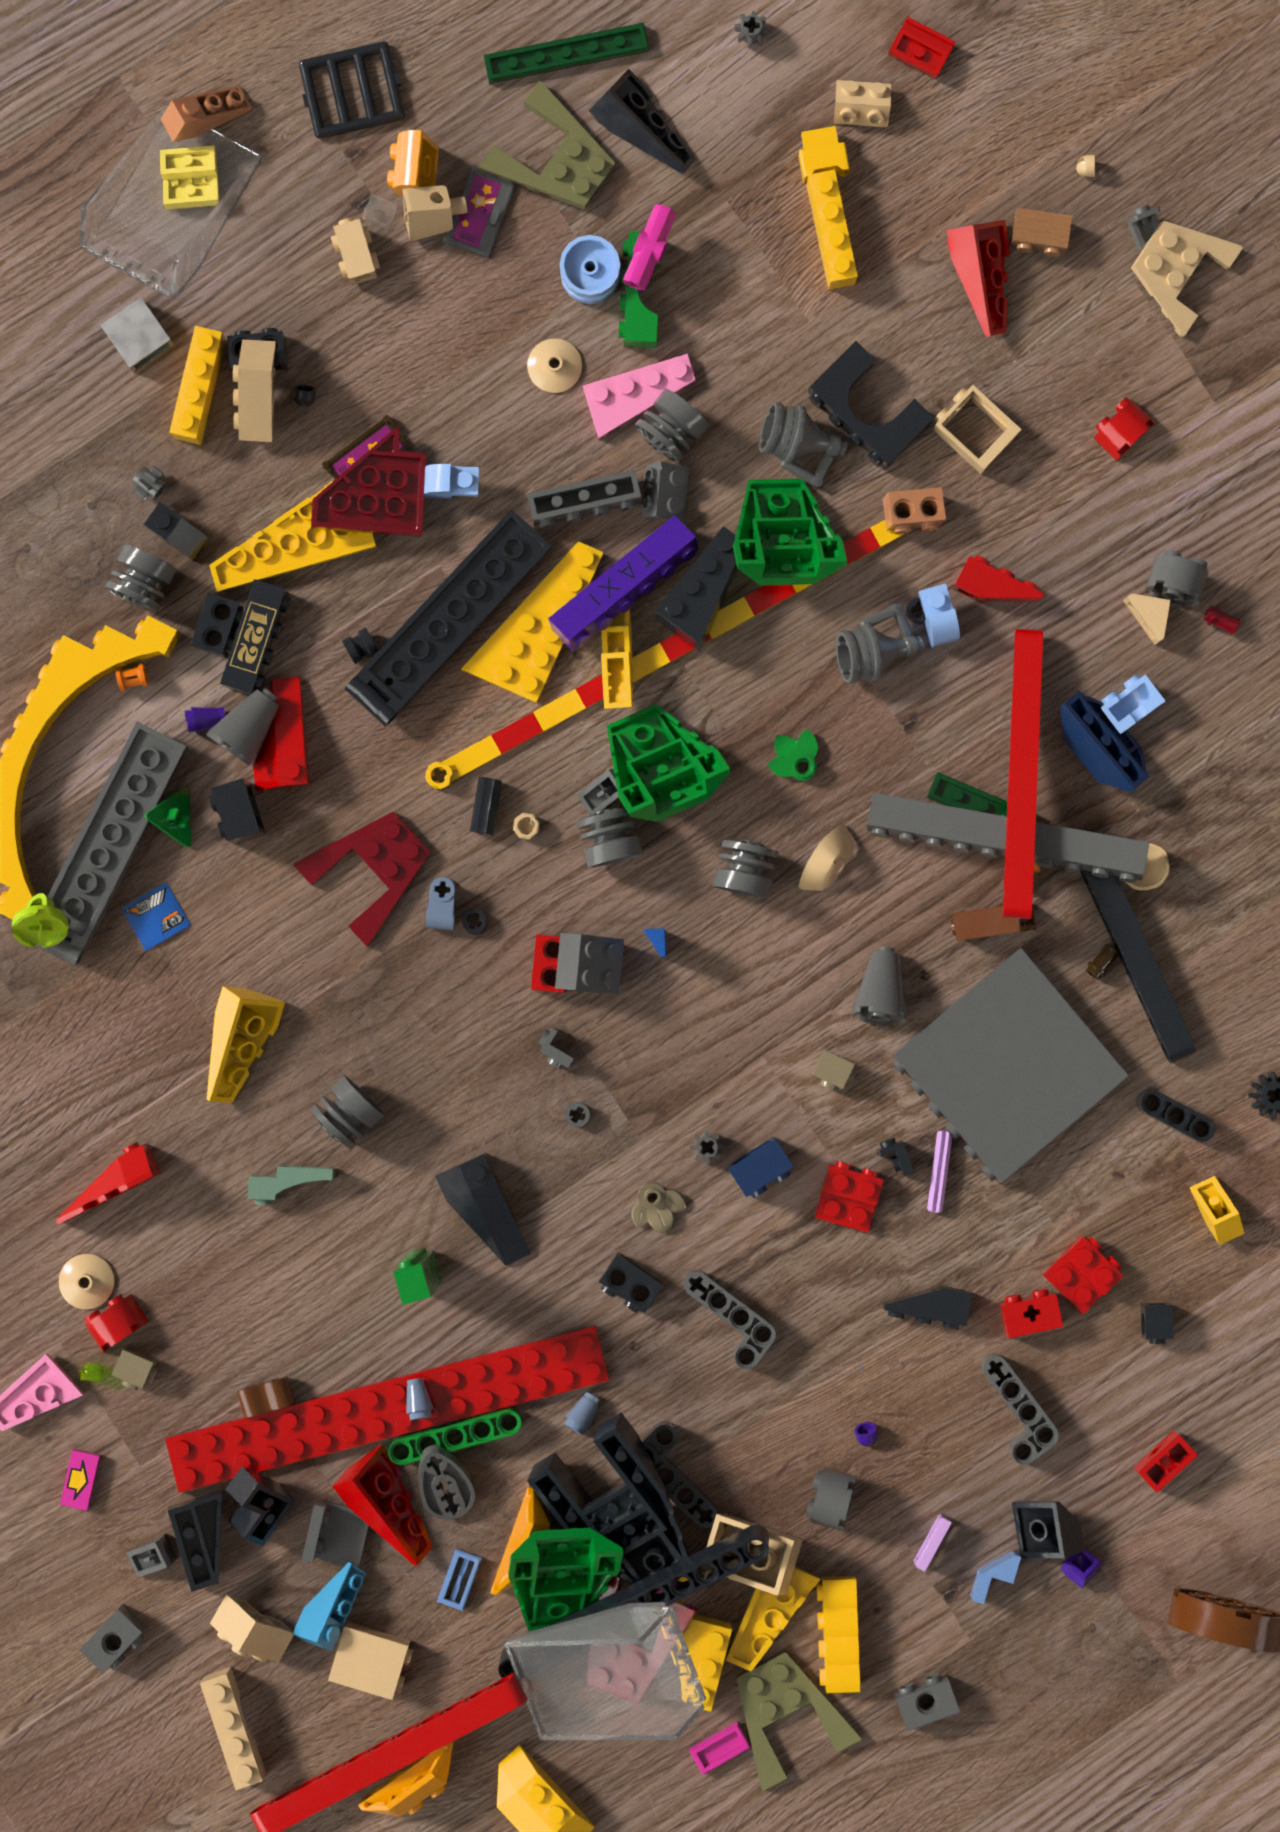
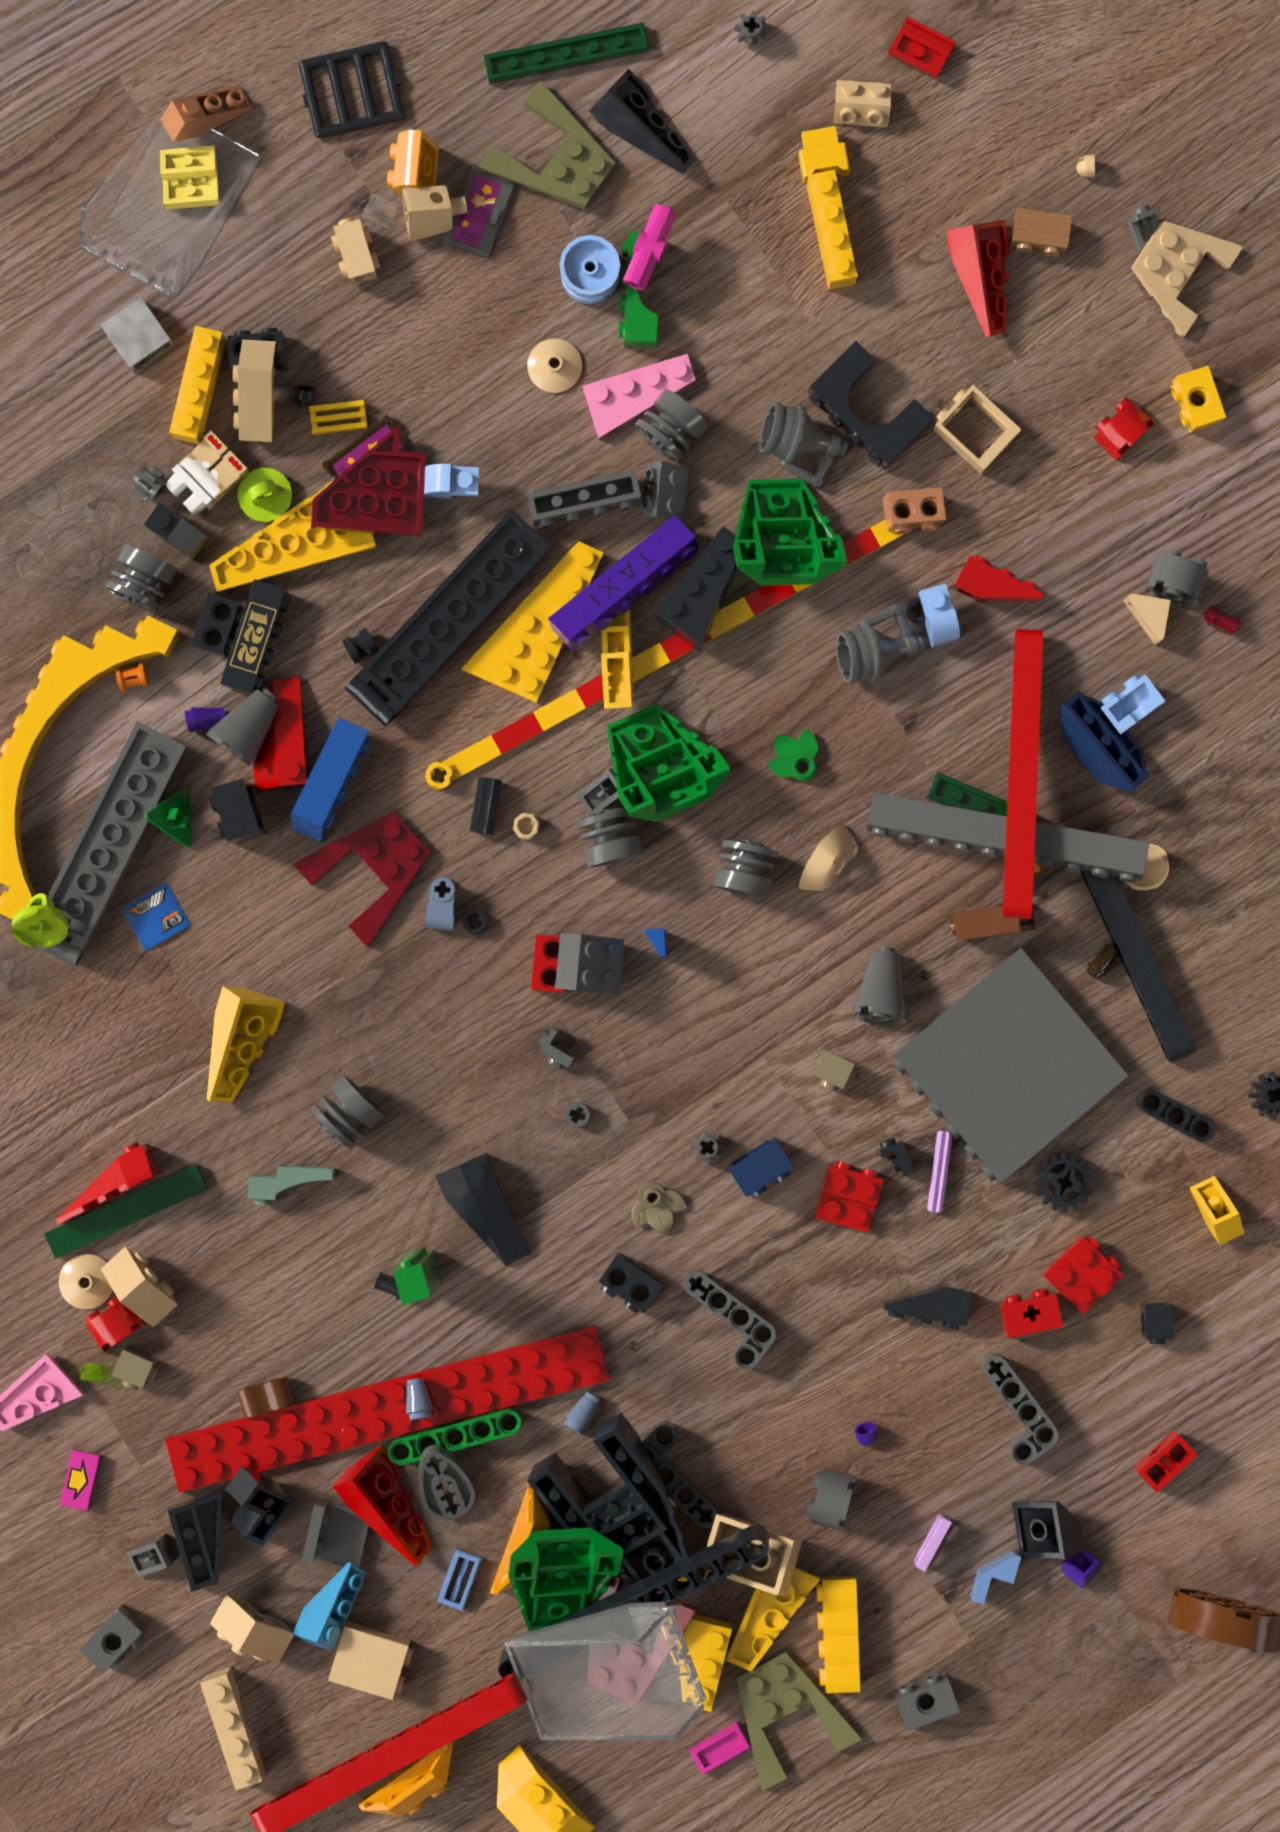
none -> dark green tile [44,1164,208,1259]
none -> tan brick [101,1247,178,1327]
none -> hips [165,430,249,516]
none -> lime tile [237,467,293,524]
none -> blue wedge [291,717,371,843]
none -> yellow tile [309,400,368,435]
none -> black pin [374,1272,400,1301]
none -> black gear [1033,1152,1095,1213]
none -> yellow brick [1171,366,1226,433]

